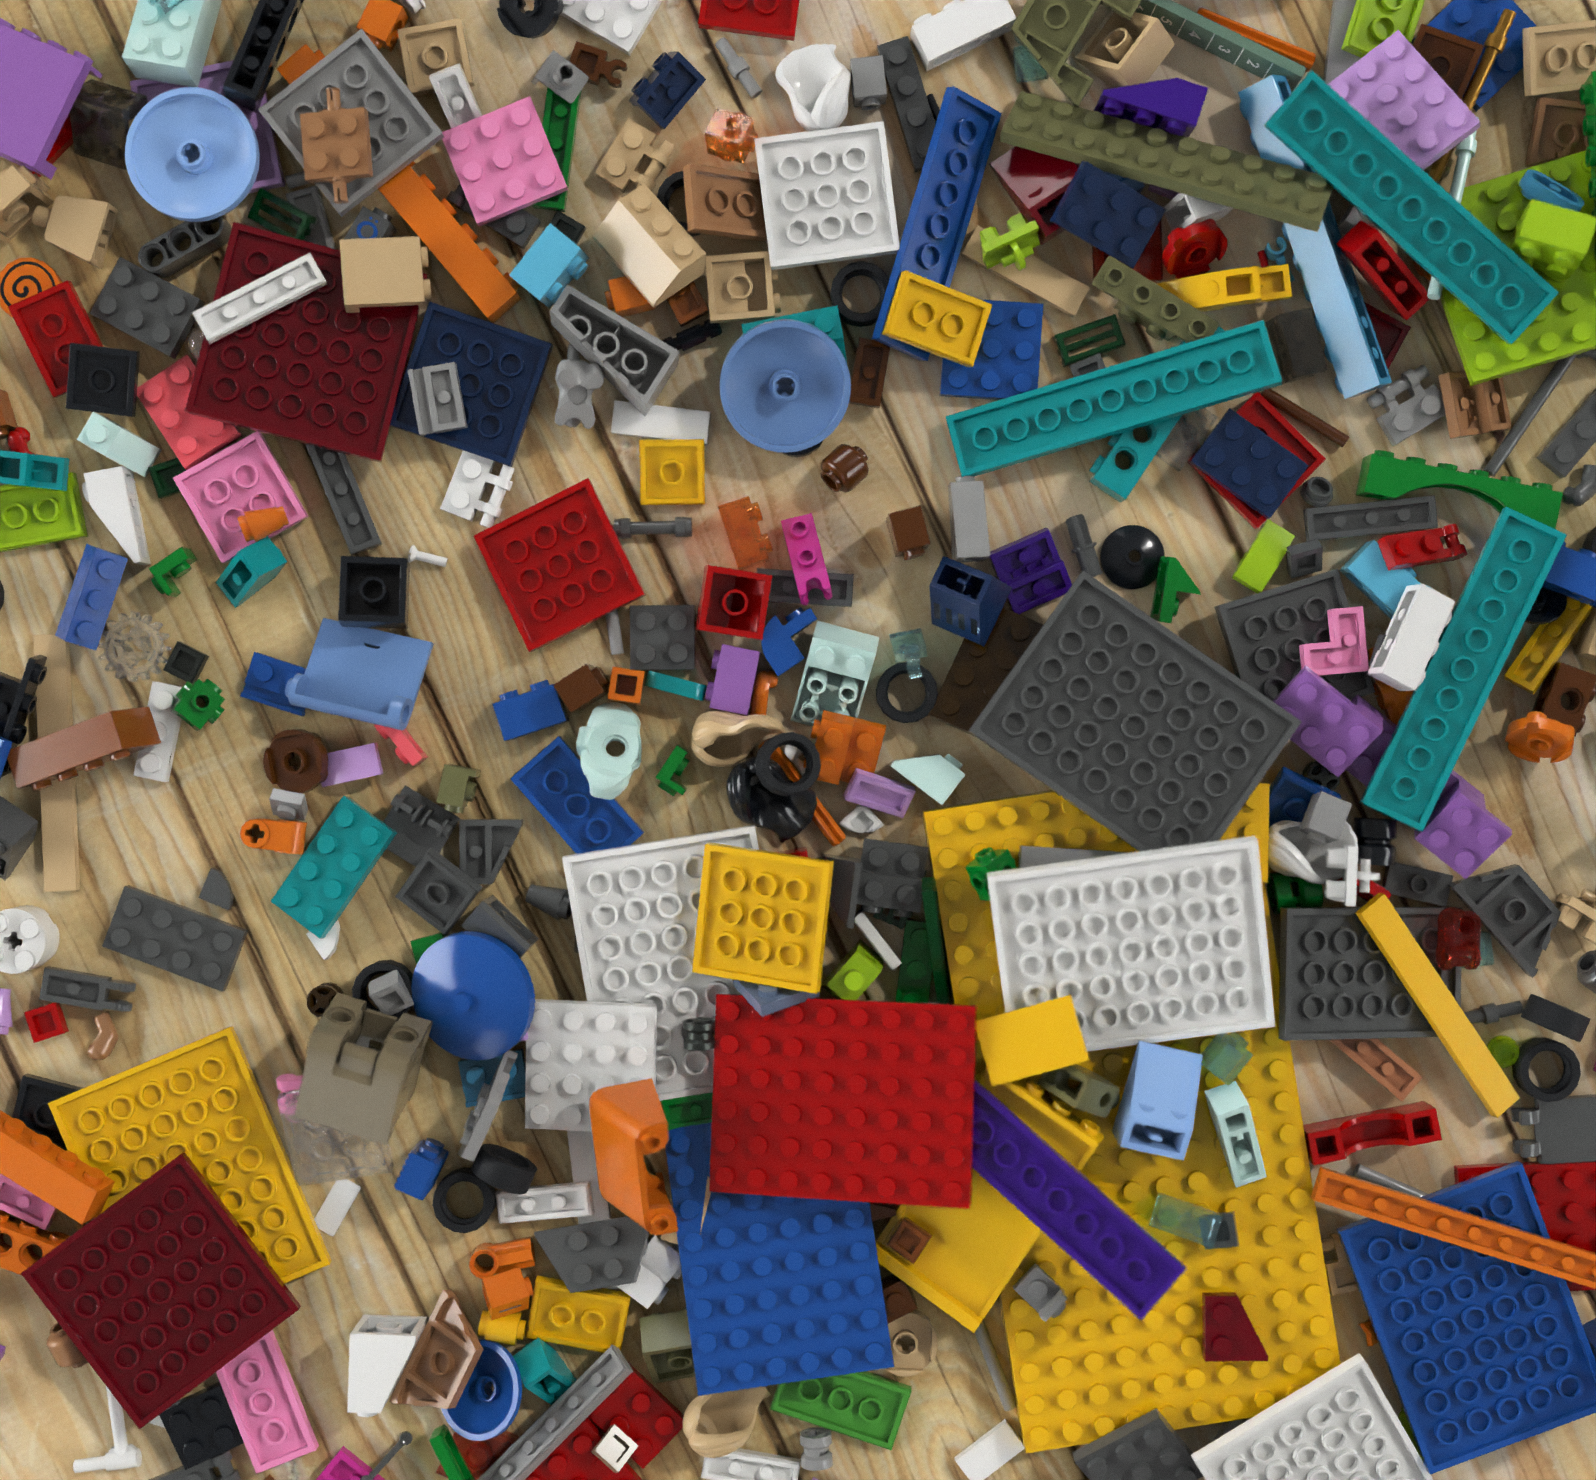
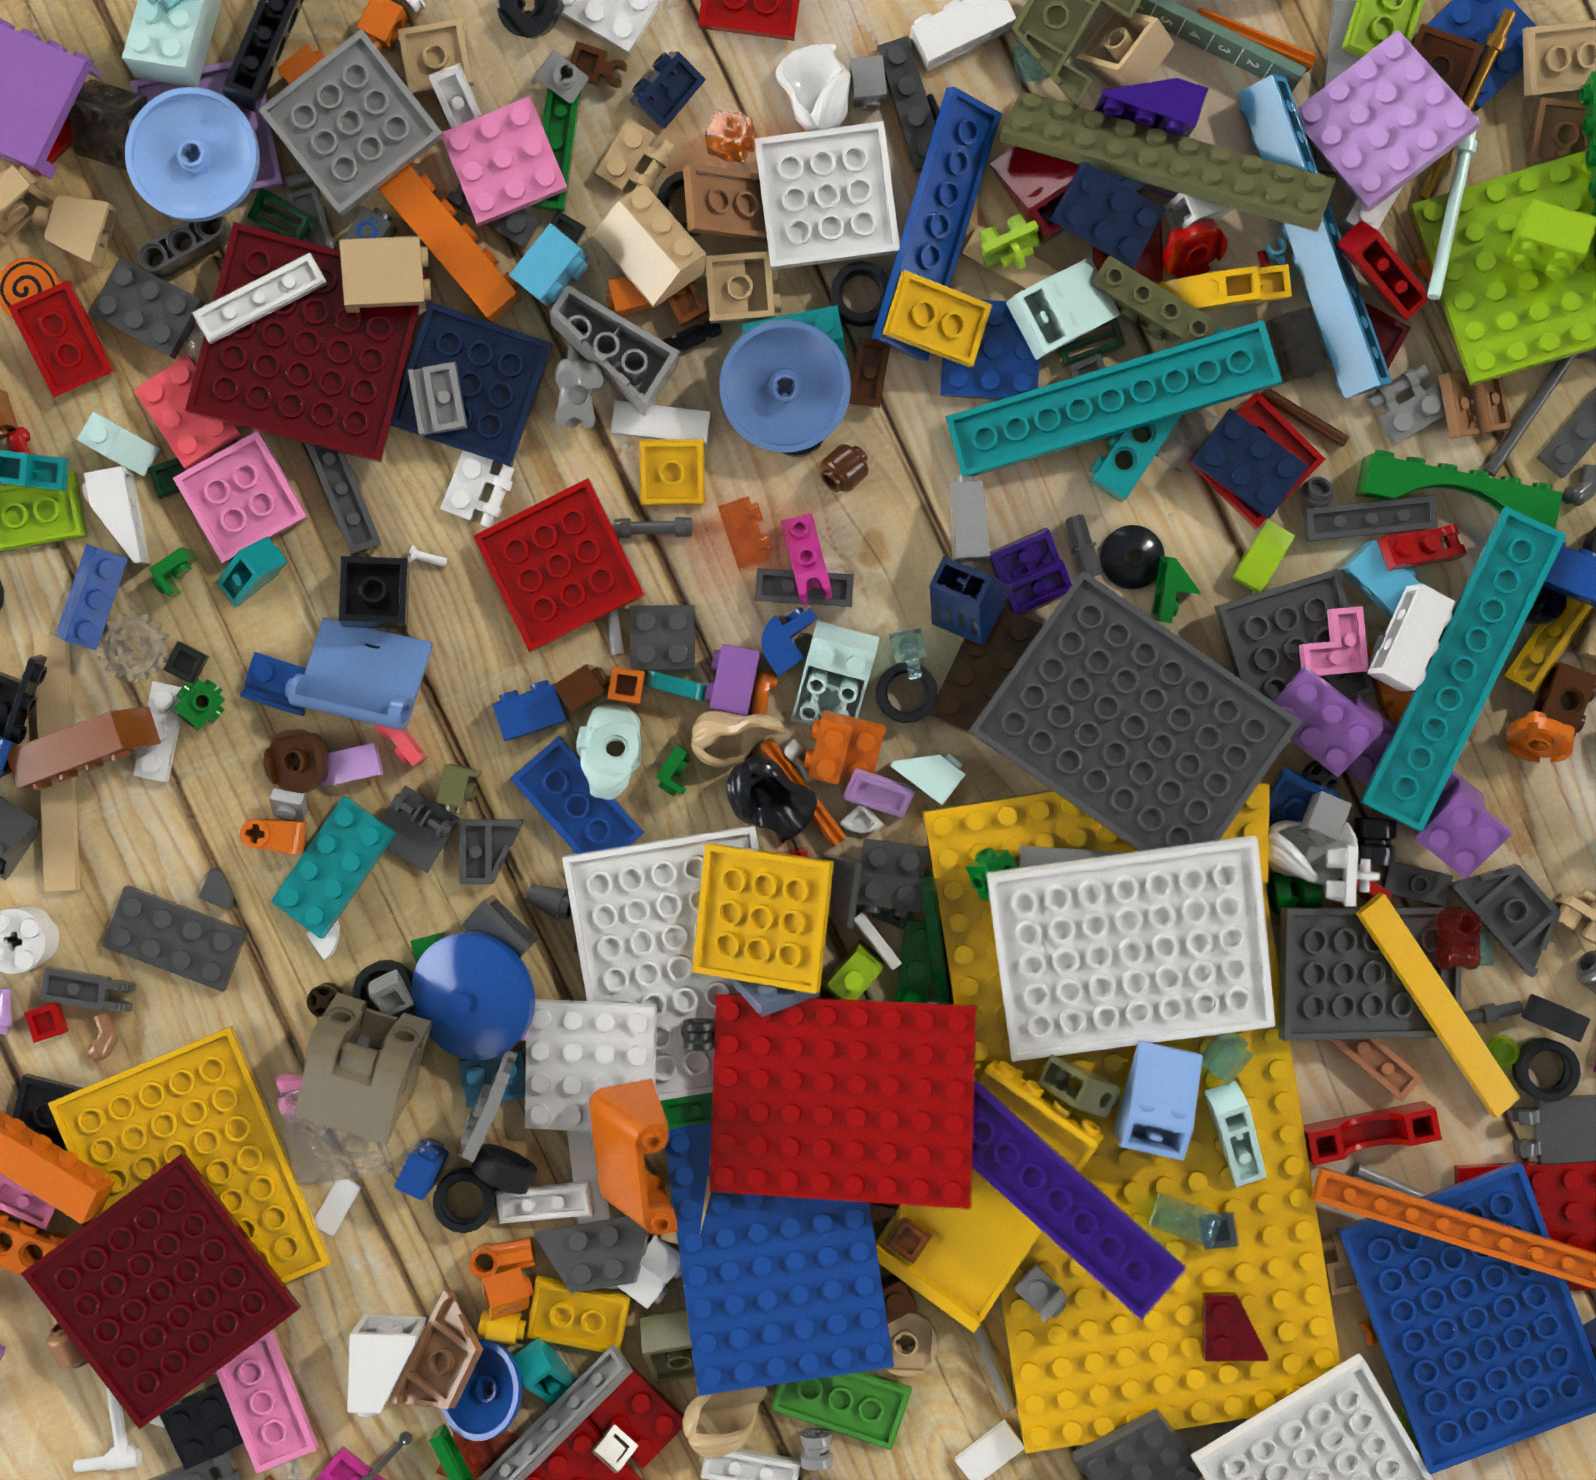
black plate [66,343,140,417] -> none
orange cone [237,506,289,542] -> none
medium nougat plate [300,87,373,204] -> none
dark grey tile [395,847,482,936] -> none
red slope [695,565,773,640] -> none
light grey bar [715,37,762,99] -> none
black tyre [755,732,821,796] -> none
reddish brown brick [886,505,931,561] -> none
yellow tile [976,995,1090,1087] -> none
teal plate [1263,70,1559,344] -> none
dark grey plate [1287,539,1323,579] -> none
dark azure plate [1519,169,1585,212] -> none
none -> light aqua slope [1006,257,1120,360]

